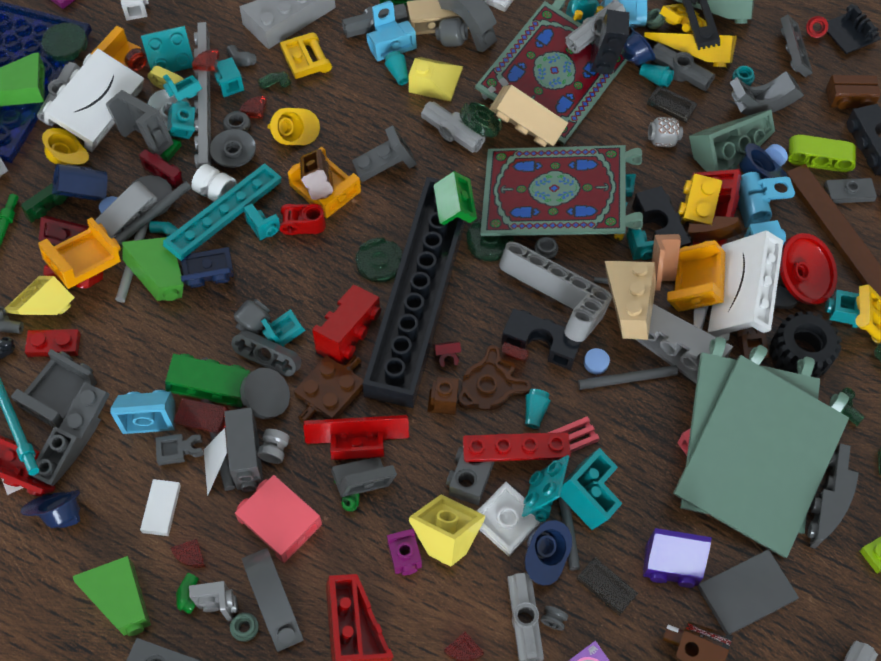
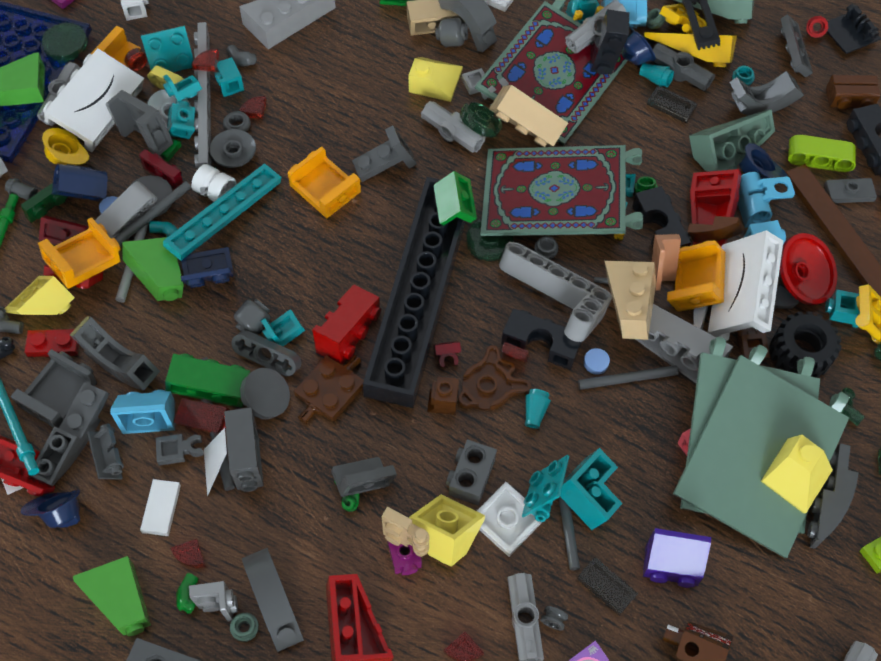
coral panel [235,475,322,563] -> none
teal bracket [244,203,280,241] -> none
clear green arm [257,72,292,90] -> none
light grey wheel [257,429,290,464] -> none
yellow piece [267,108,320,145] -> none
red piece [279,203,326,235] -> none
yellow plate [280,32,332,79] -> none
reddish brown brick [300,149,334,200] -> none
red bracket [303,415,409,460] -> none
dark grey piece [341,3,408,38] -> none
clear green tile [355,238,403,283] -> none
medium azure piece [366,1,417,62] -> none
teal cone [385,51,409,85] -> none
red bracket [463,432,571,462] -> none
dark blue piece [525,520,572,586] -> none
coral tile [548,416,600,461] -> none
teal bracket [626,228,654,260] -> none
light grey head [648,117,683,147] -> none
yellow bracket [678,174,722,225] -> none
dark grey tile [697,549,799,635] -> none
light blue tile [765,144,788,167] -> none
none -> dark grey pin [5,178,38,200]
none -> dark grey arch [70,316,160,391]
none -> dark grey hinge [87,424,124,480]
none -> tan plate [382,507,429,557]
none -> light grey tile [461,68,485,95]
none -> green plate [634,176,658,193]
none -> light yellow slope [761,435,833,514]

